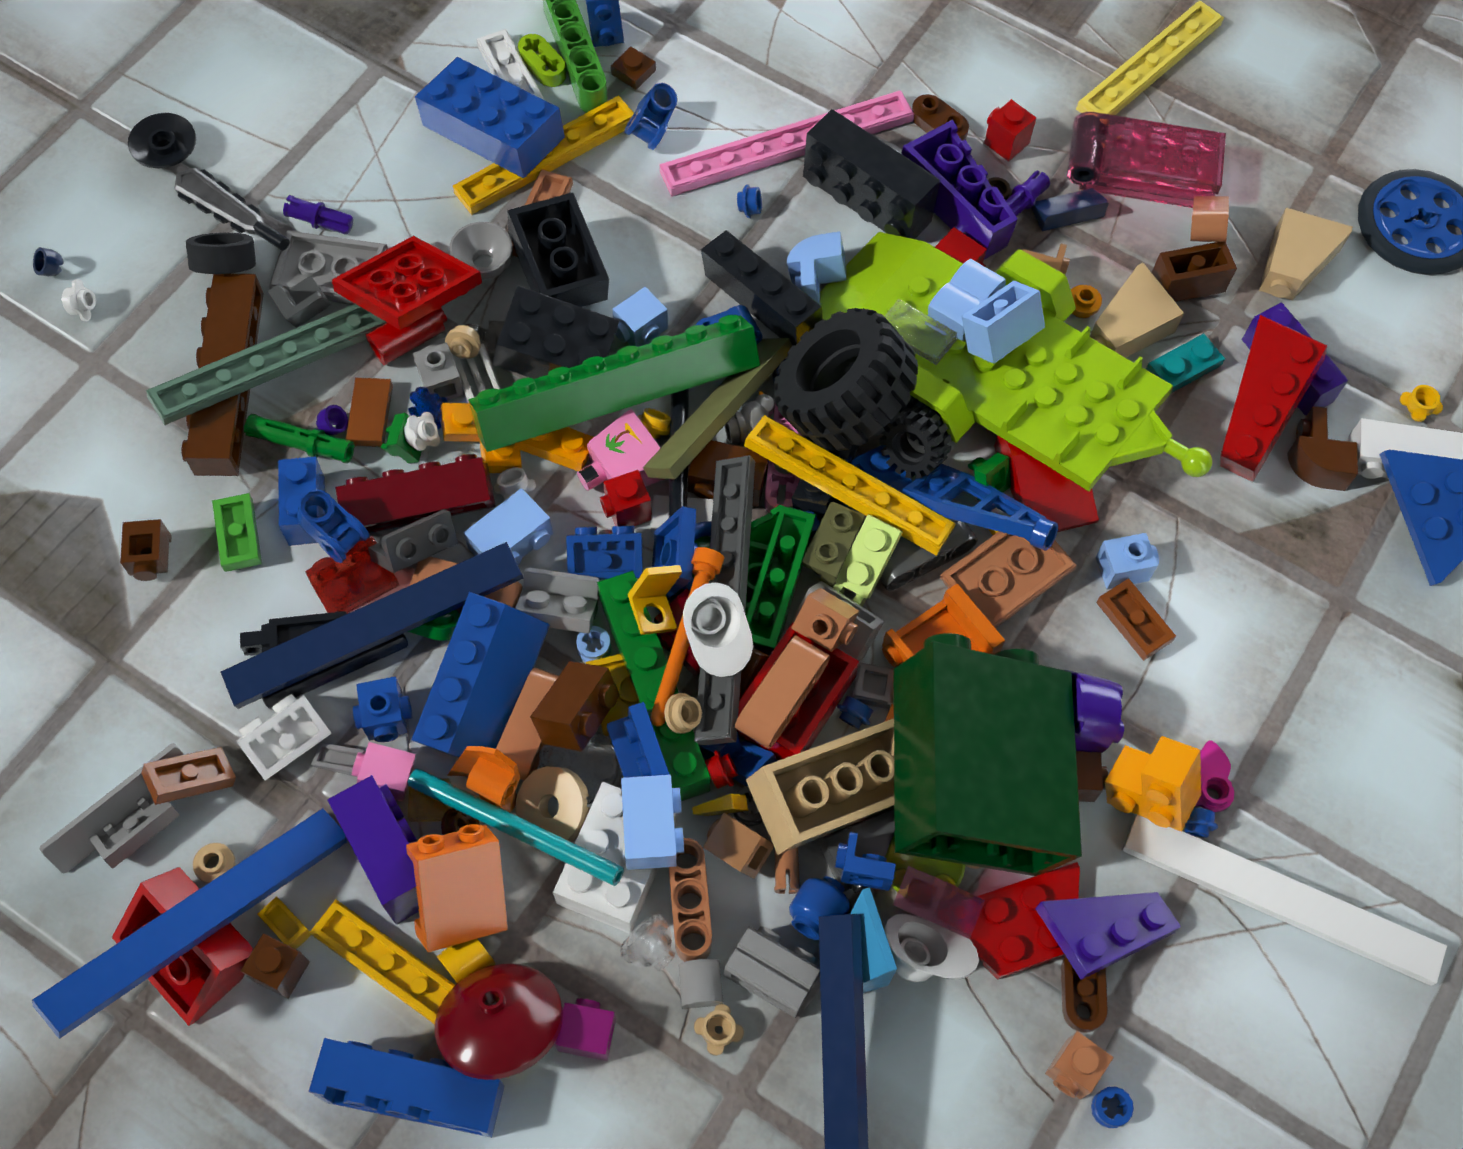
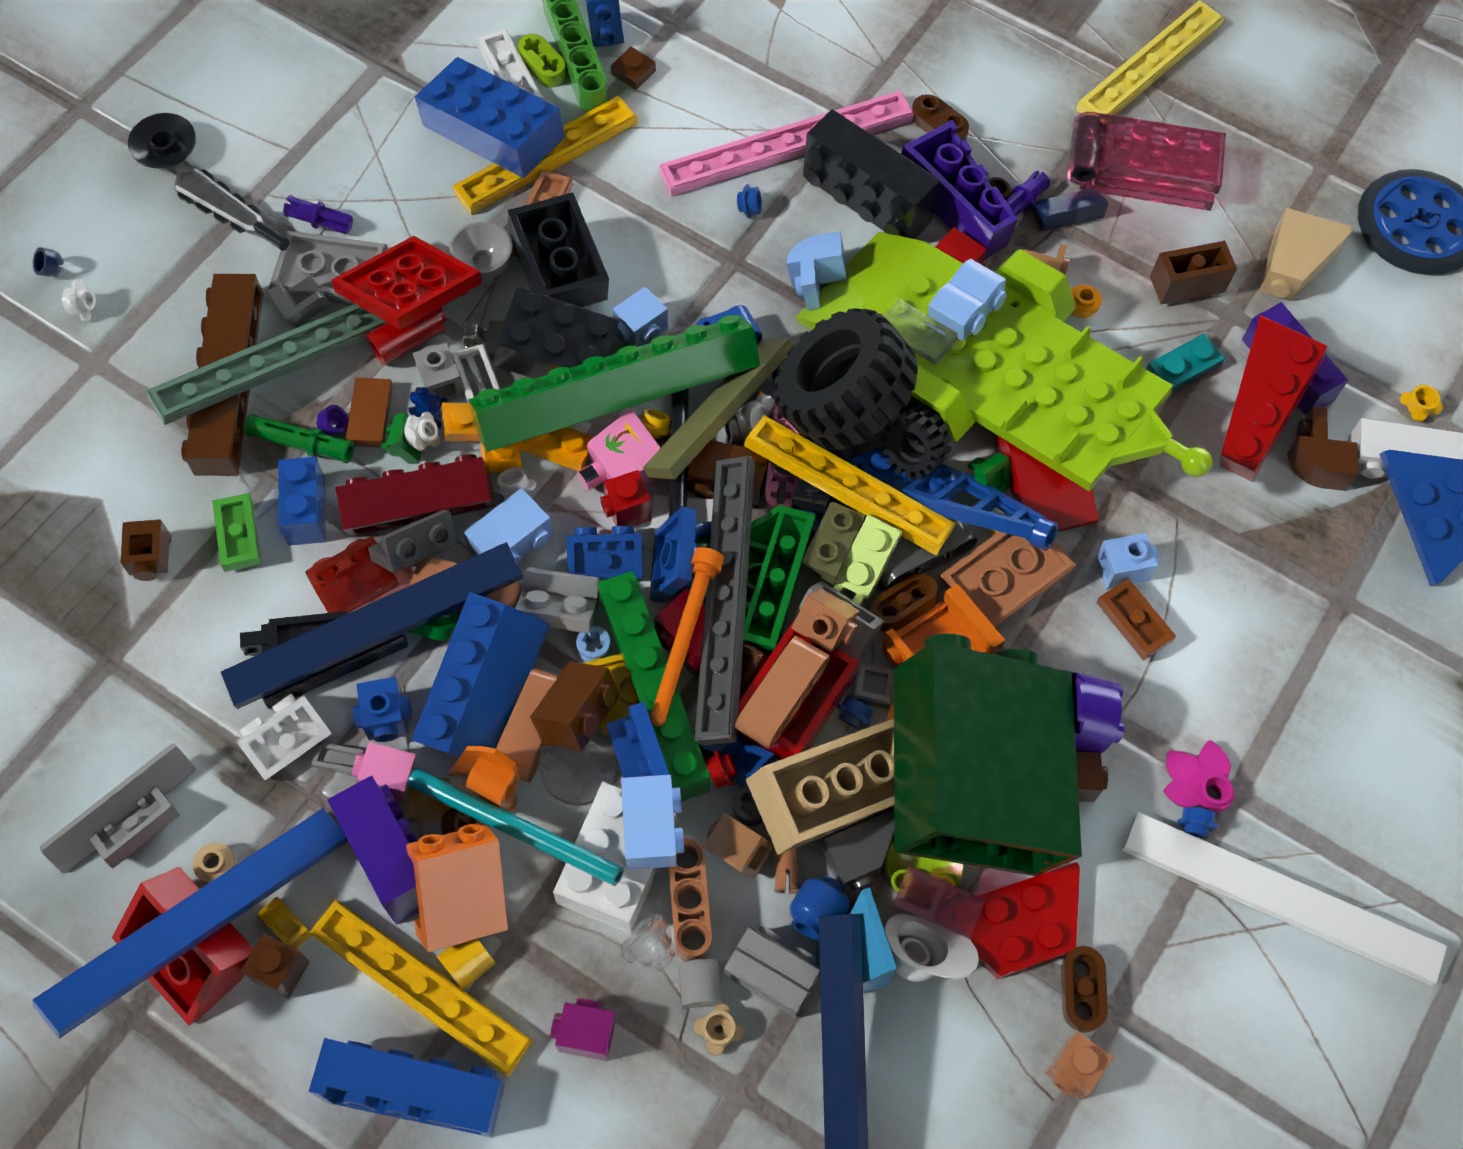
dark orange plate [141,747,236,805] -> none
black tyre [186,233,256,274] -> none
blue piece [297,489,369,563] -> none
dark red dish [435,963,563,1080] -> none
tan plate [445,325,481,359] -> none
tan tile [516,766,590,842] -> none
blue piece [624,83,678,151] -> none
yellow bracket [627,565,682,635] -> none
tan plate [664,693,702,734] -> none
white piece [683,582,753,677] -> none
yellow piece [692,793,749,816] -> none
black brick [701,230,823,346] -> none
blue bracket [835,832,896,891] -> none
light blue brick [961,281,1045,364] -> none
red brick [984,99,1037,162] -> none
dark purple wing [1035,892,1181,980] -> none
tan slope [1090,263,1184,358] -> none
blue bush [1091,1086,1134,1129] -> none
light orange brick [1105,736,1201,832] -> none
nougat beam [1190,196,1229,242] -> none
none -> reddish brown plate [870,573,939,632]

